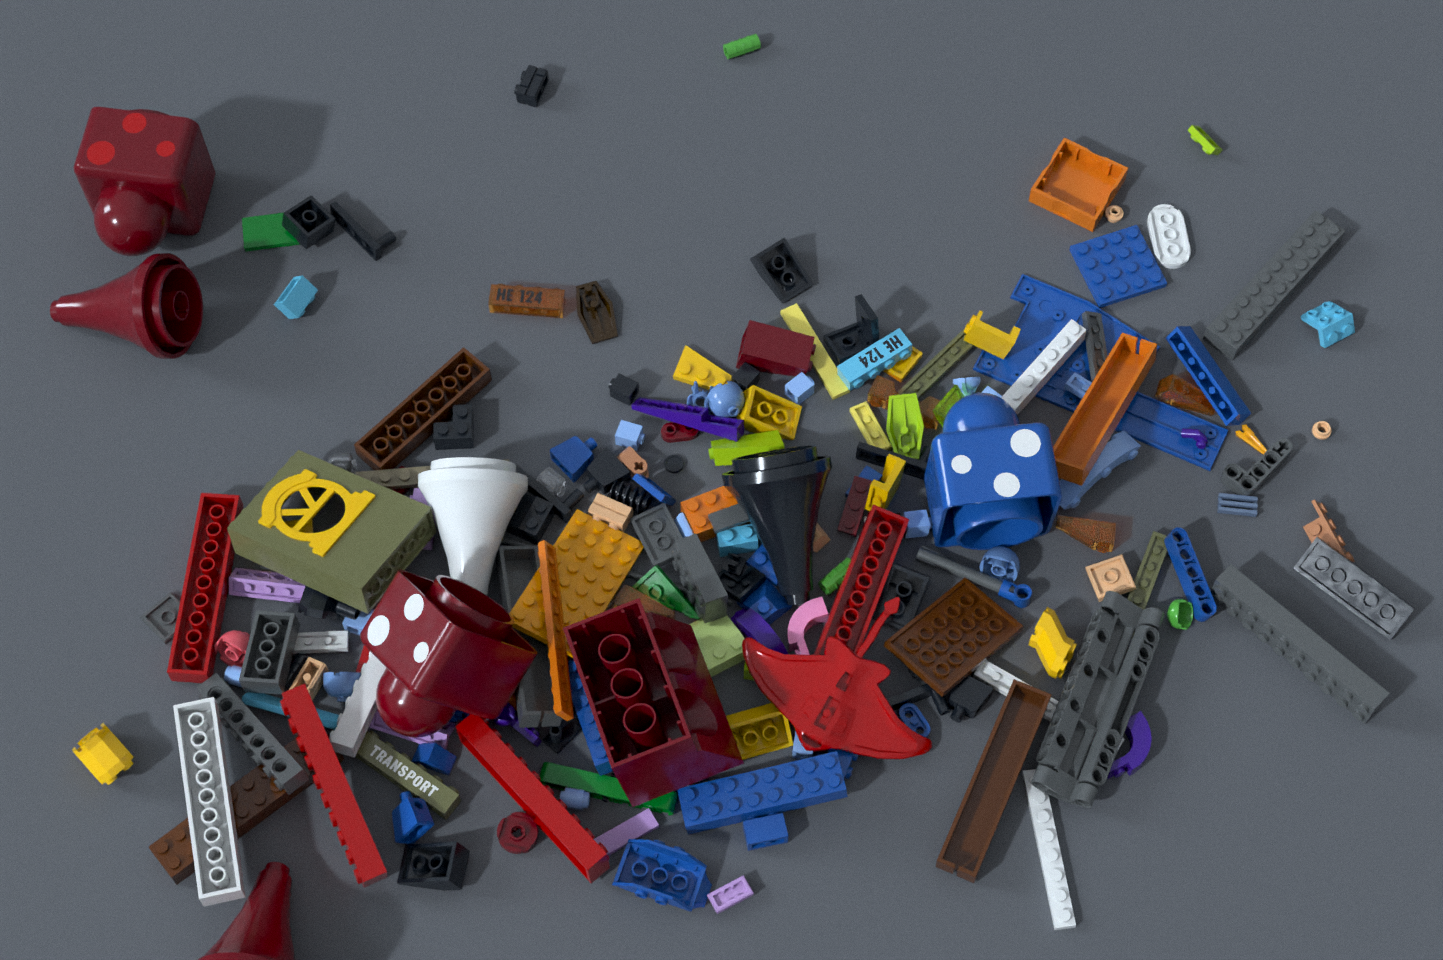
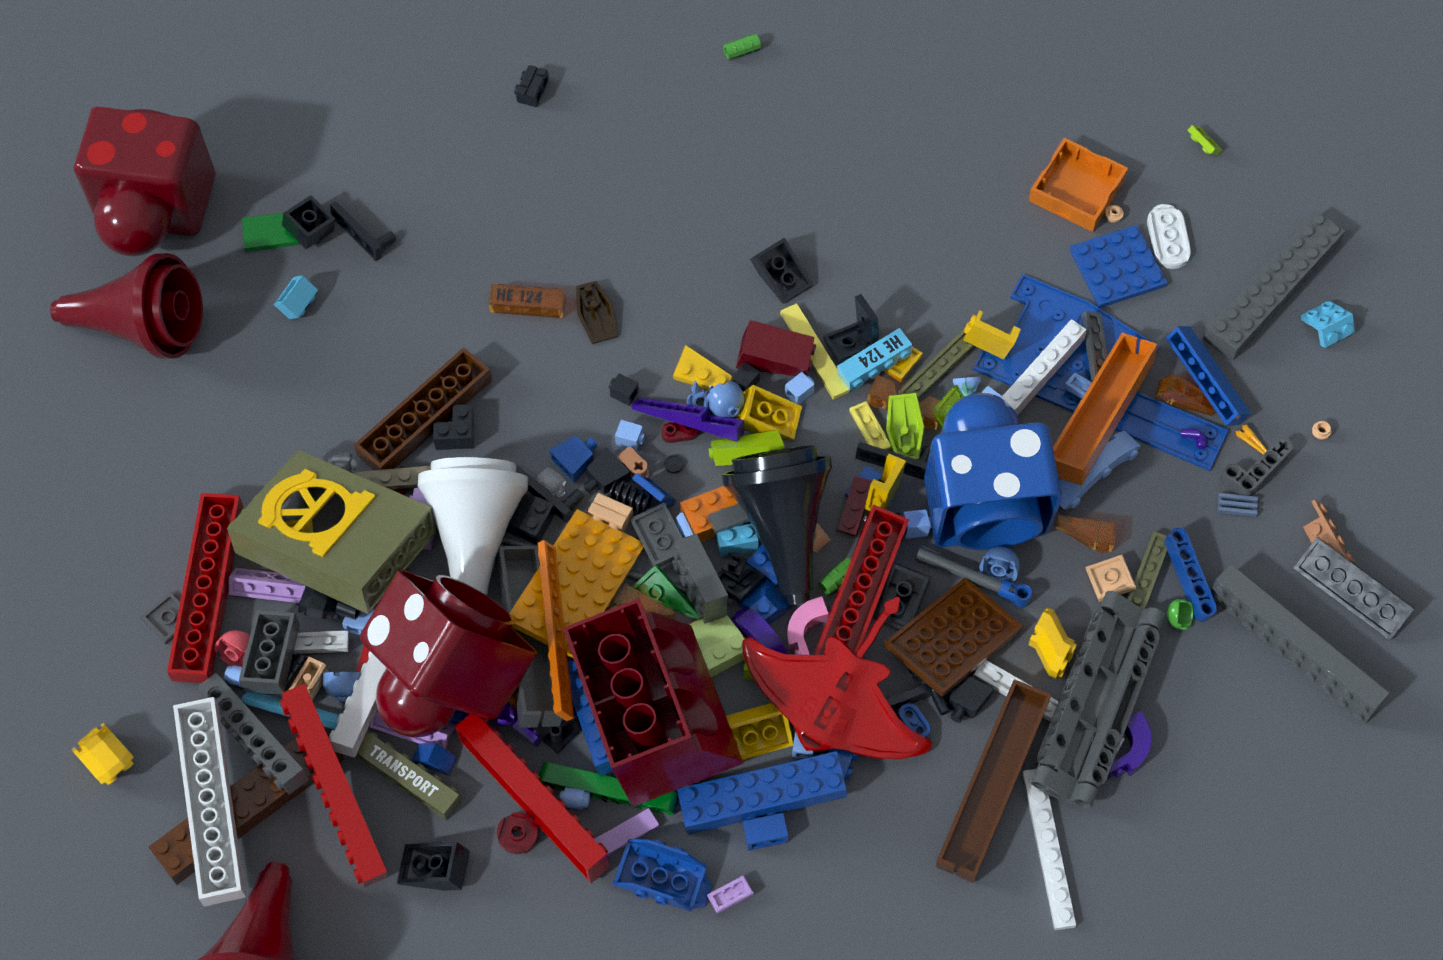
blue torso [392,791,434,844] -> none

